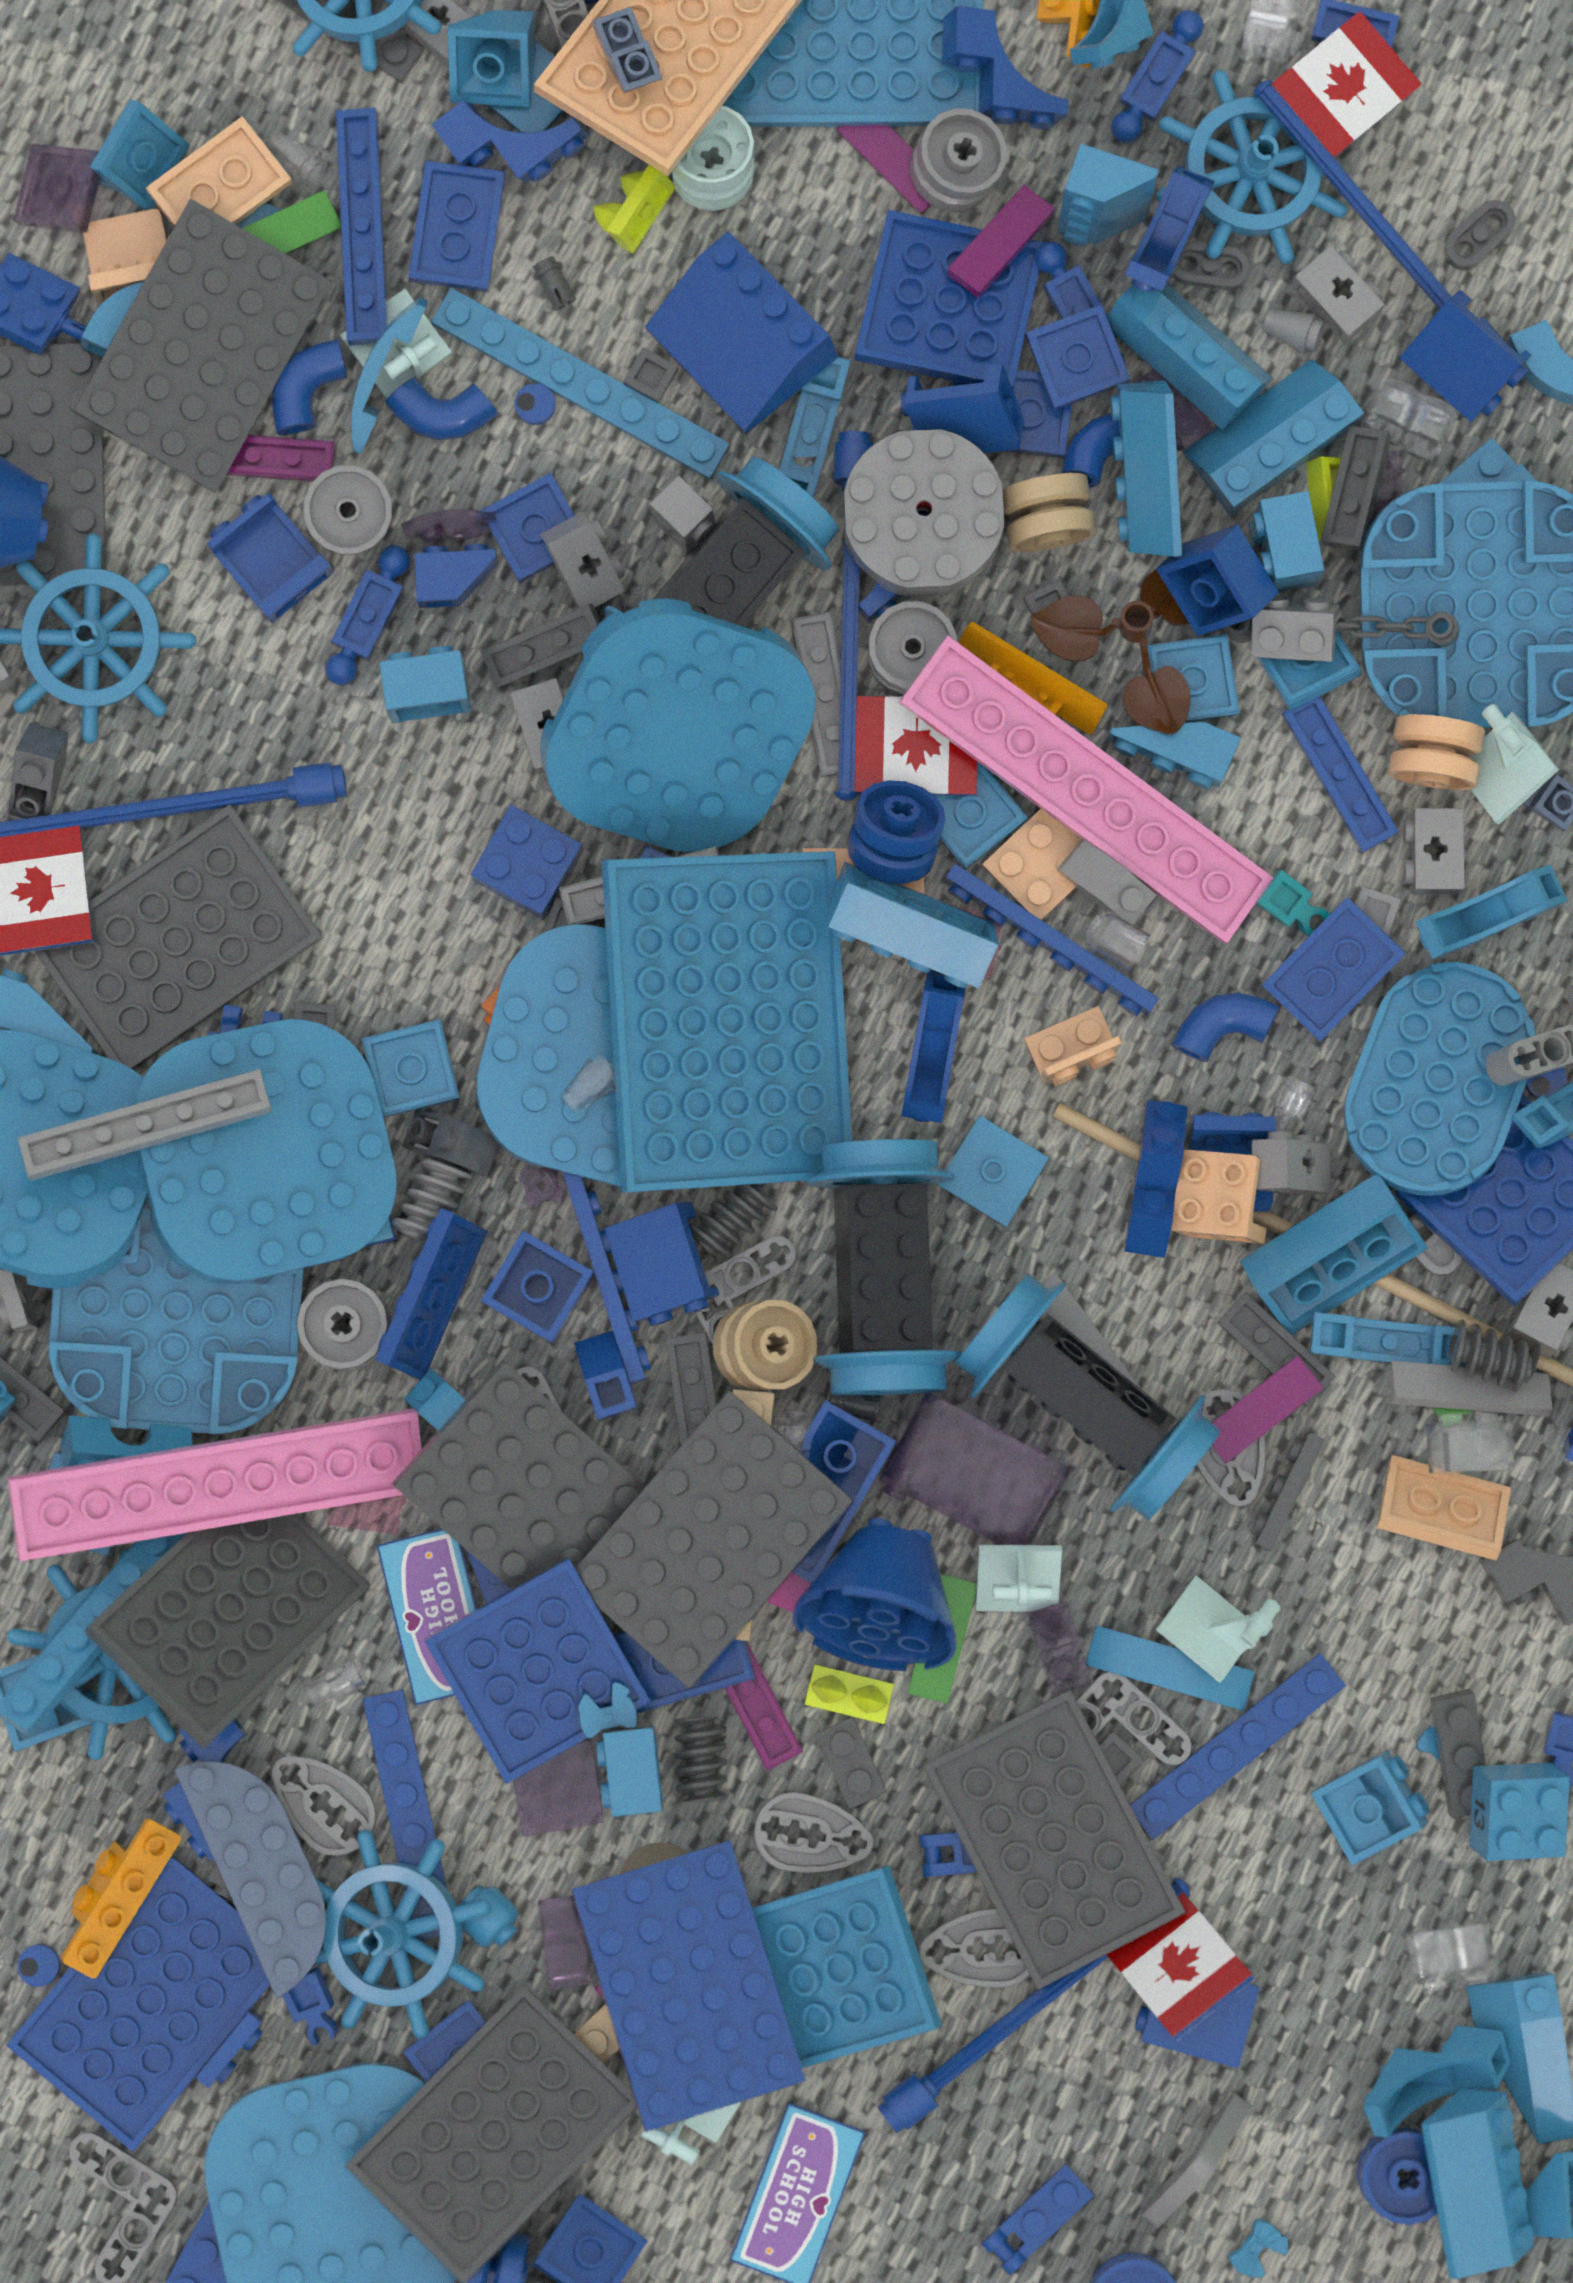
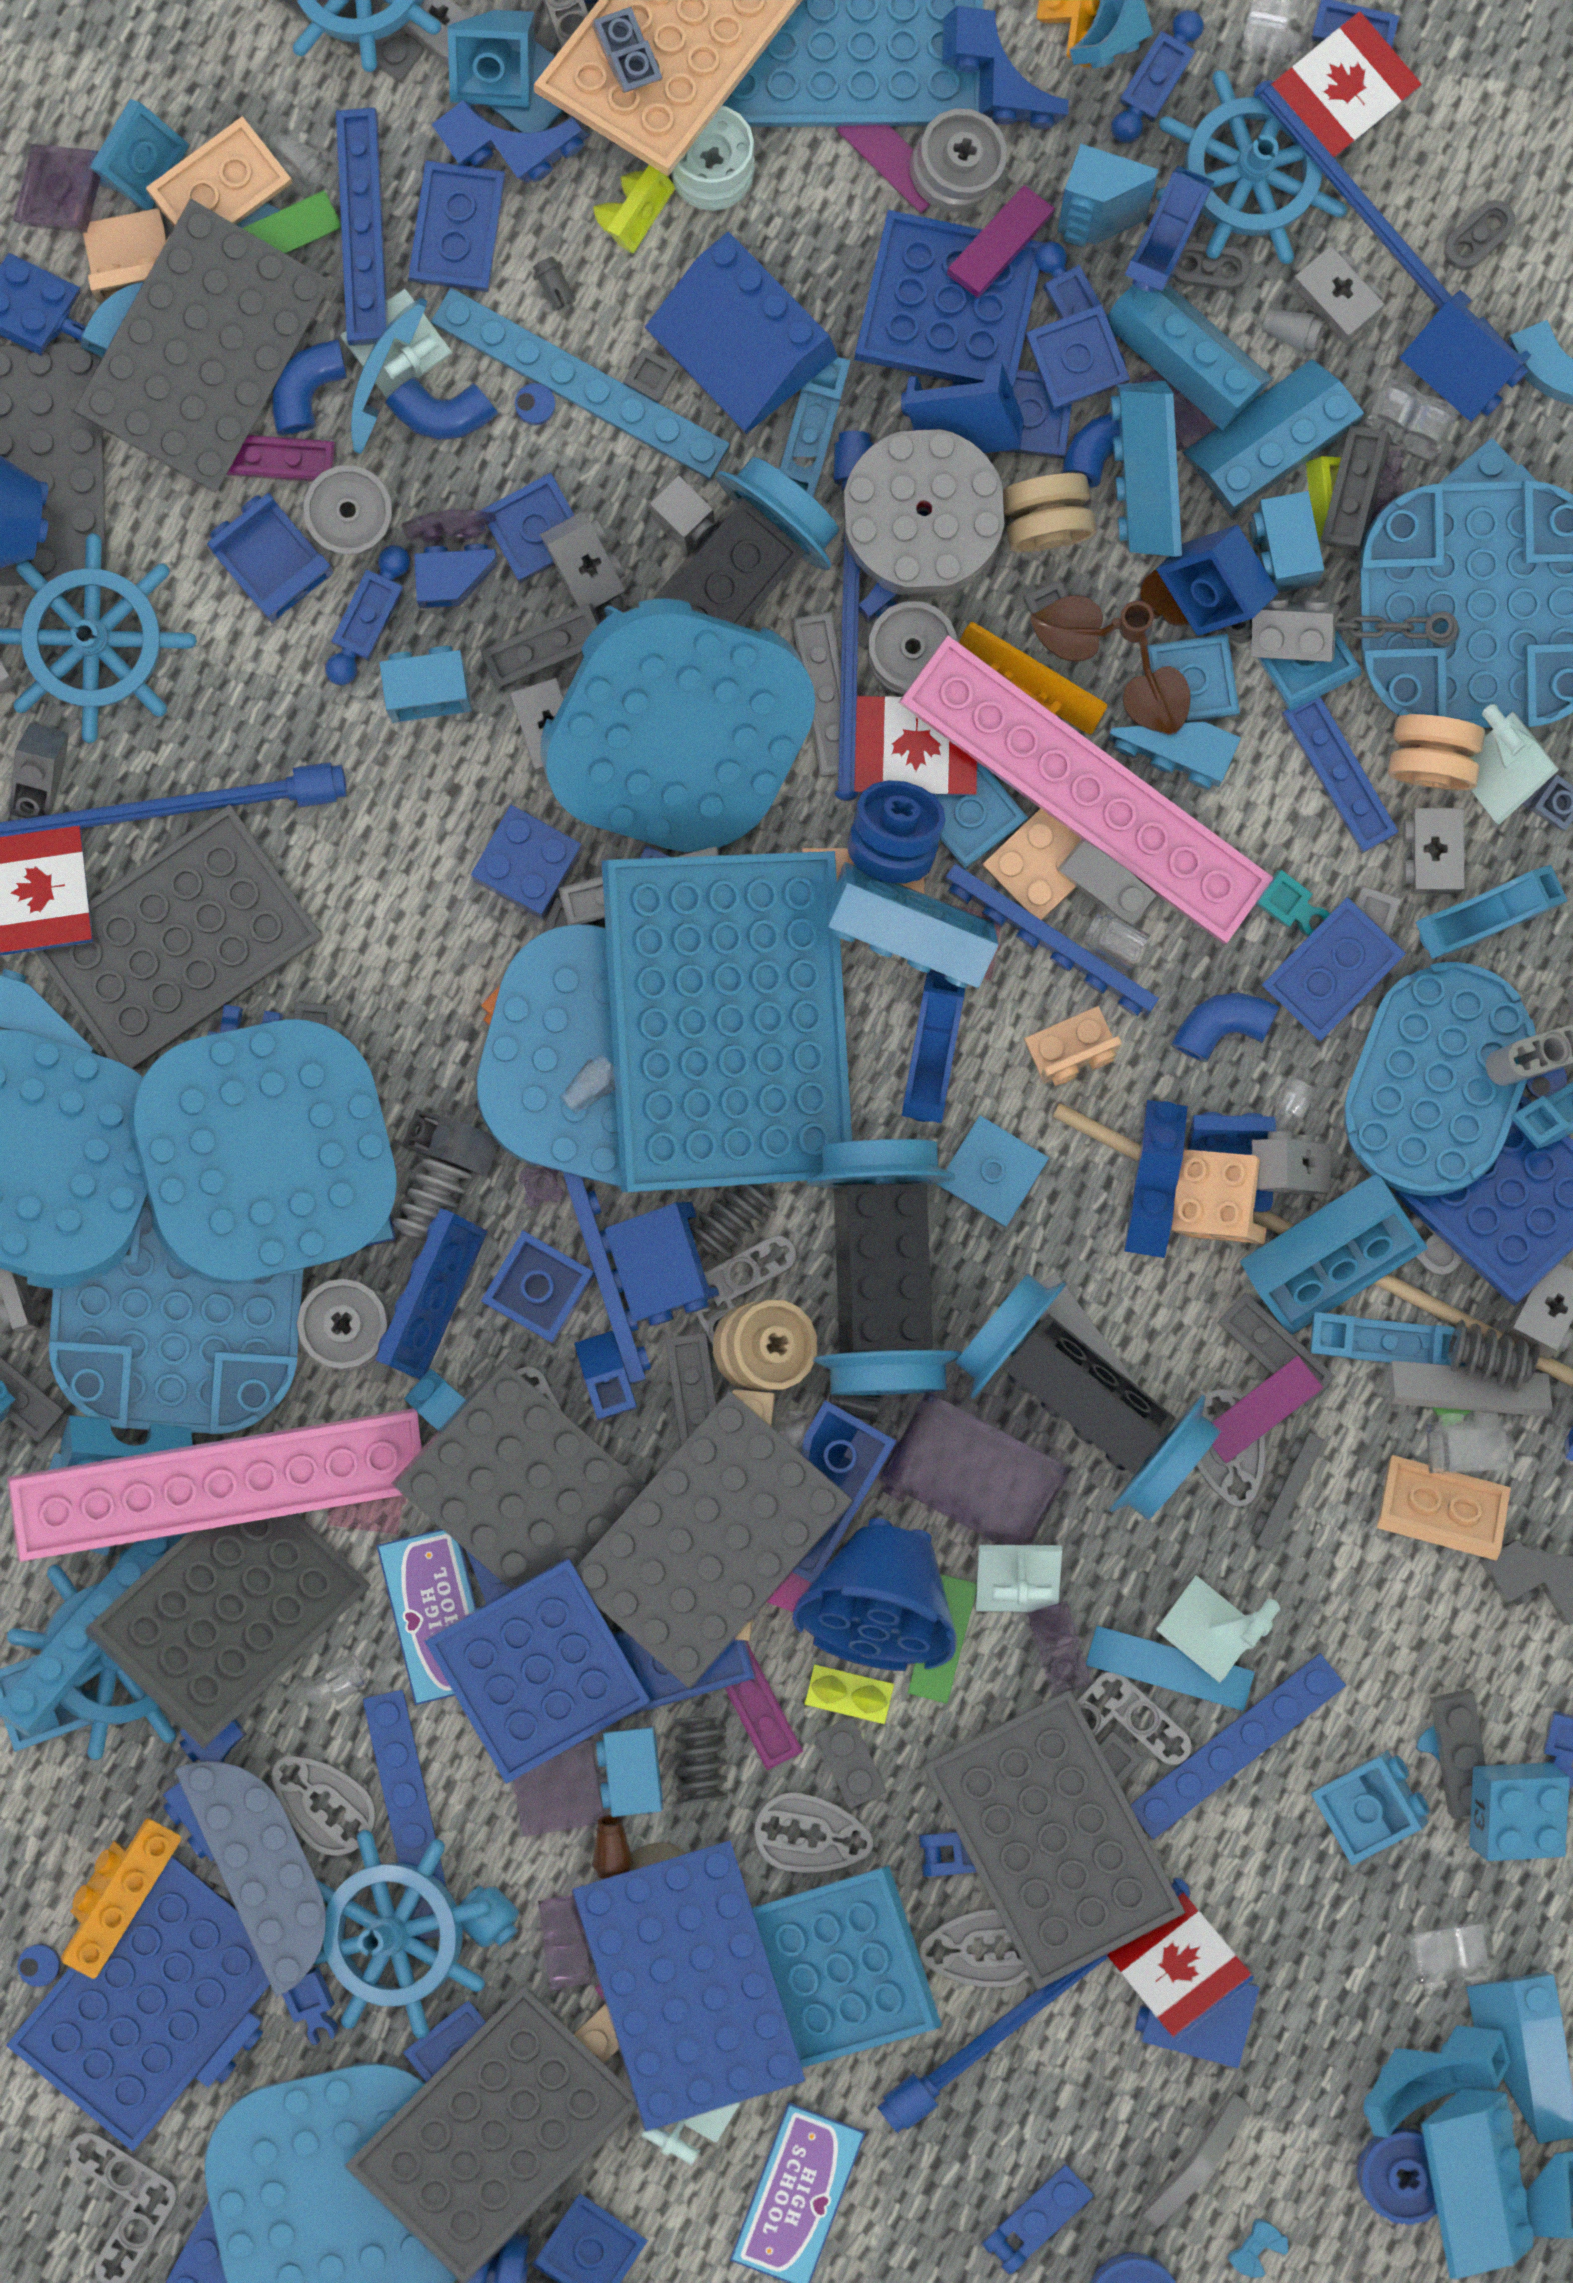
light grey plate [18,1069,272,1181] -> none
dark azure plate [361,1019,460,1118] -> none
dark azure piece [578,1682,637,1738] -> none
none -> reddish brown cone [592,1815,633,1879]

